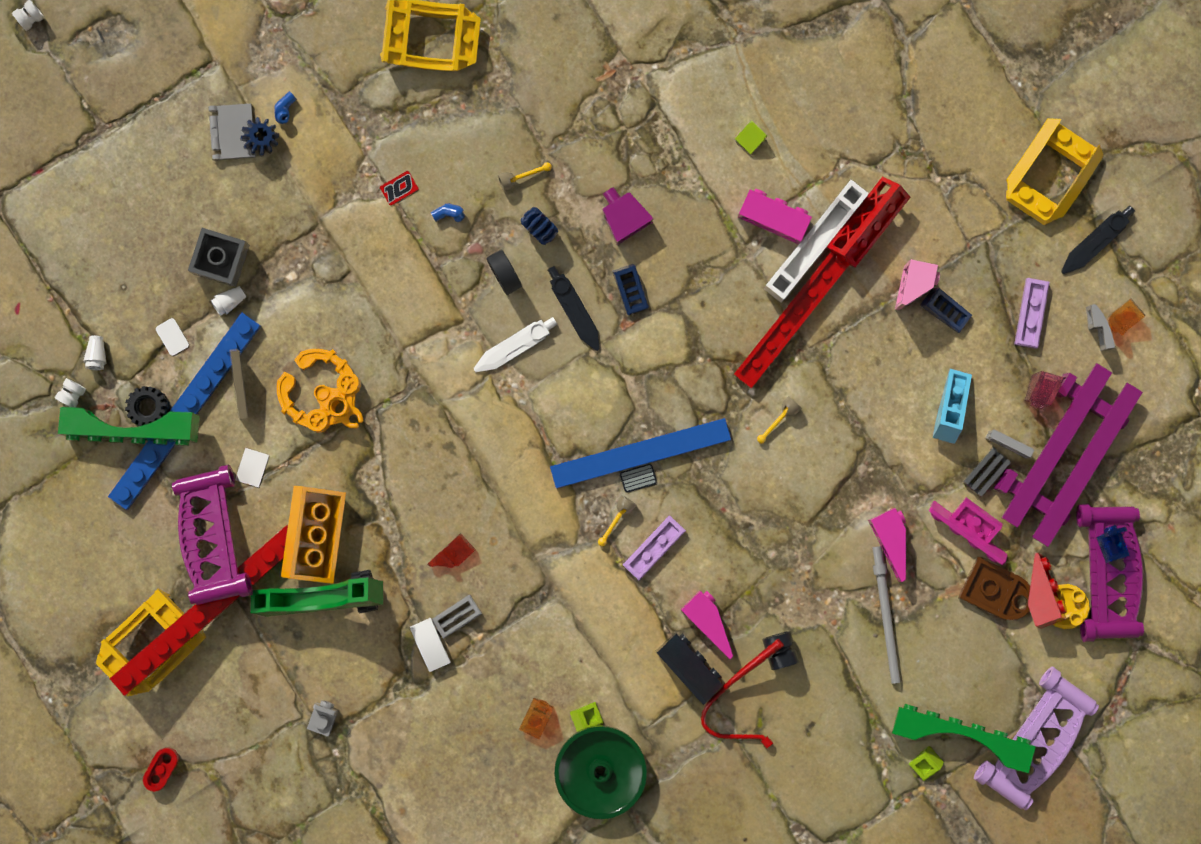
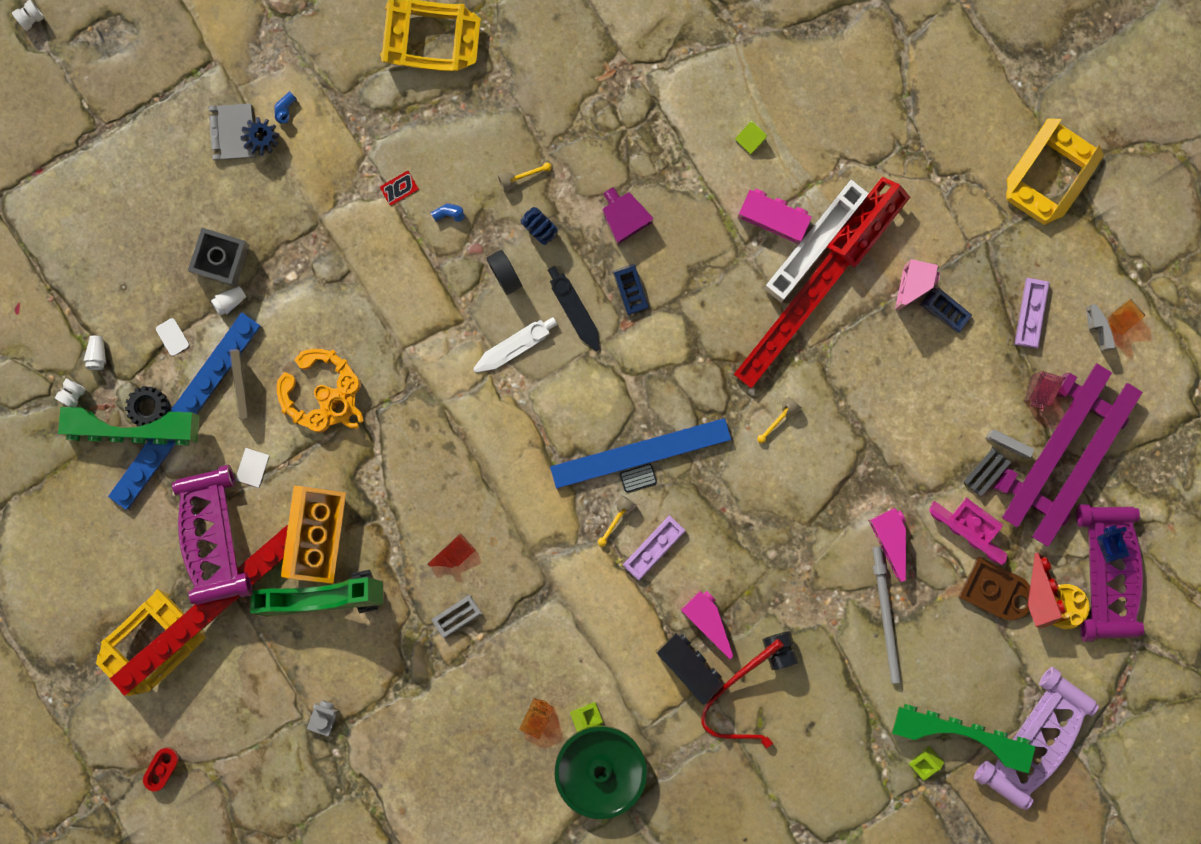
white slope [410,618,450,672] -> none
medium azure slope [933,369,972,444] -> none
black piece [1061,205,1135,274] -> none

